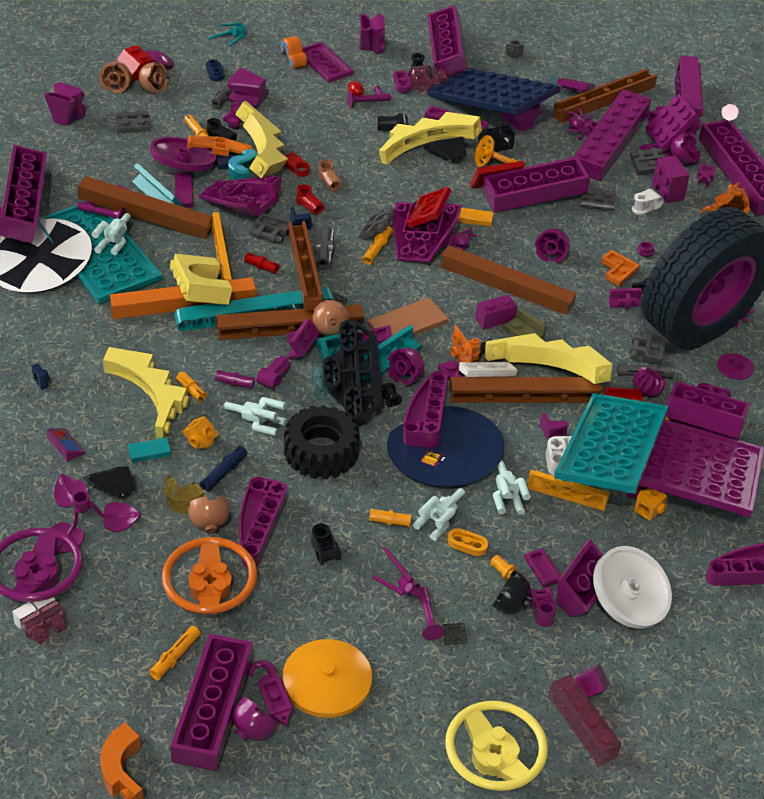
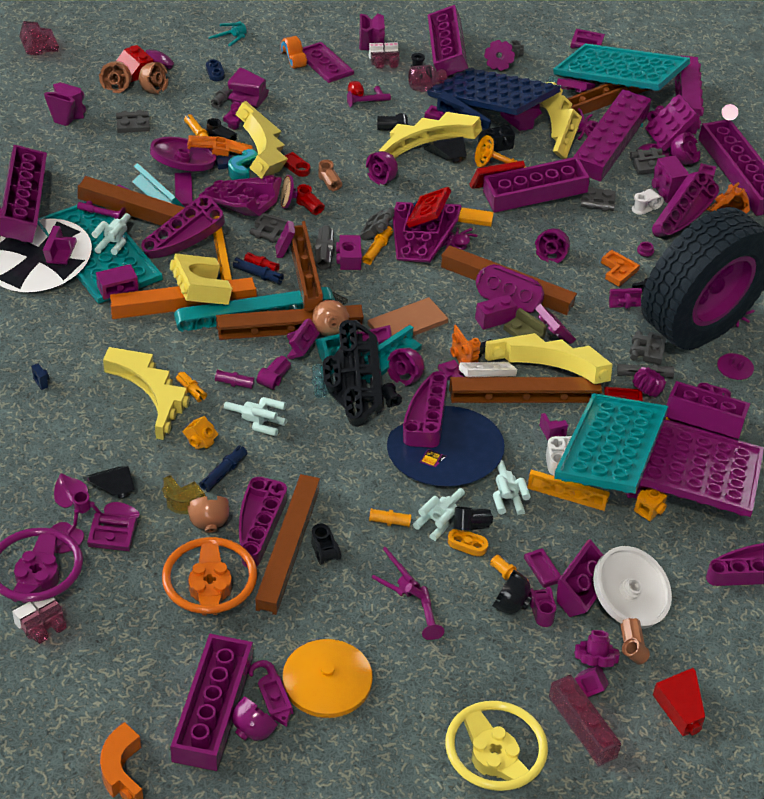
magenta slope [46,428,85,462] -> none
teal tile [128,437,171,463] -> none
light orange pin [149,626,201,681] -> none
black tyre [284,405,360,479] -> none
dark blue panel [290,207,311,230] -> none
magenta plate [393,70,411,93] -> none
clear smoke tile [442,623,467,645] -> none
none -> clear pink brick [19,21,59,55]
none -> magenta panel [43,226,77,264]
none -> magenta plate [87,513,137,552]
none -> magenta brick [96,264,139,299]
none -> magenta beam [141,195,225,259]
none -> dark blue pin [233,257,284,285]
none -> dark orange tile [255,474,320,615]
none -> magenta tile [275,221,295,258]
none -> piece [280,175,298,209]
none -> magenta brick [336,235,362,270]
none -> magenta cylinder [366,151,398,185]
none -> clear pink hips [369,42,400,68]
none -> dark blue slope [437,91,491,130]
none -> black piece [453,507,493,530]
none -> magenta tile [476,264,544,313]
none -> magenta plant [484,40,515,71]
none -> magenta plate [535,304,576,344]
none -> light yellow arch [540,82,582,159]
none -> teal plate [553,43,690,91]
none -> magenta plate [570,28,605,49]
none -> magenta plant [574,630,620,668]
none -> nougat piece [620,618,650,665]
none -> magenta beam [652,170,719,237]
none -> red slope [653,668,705,736]

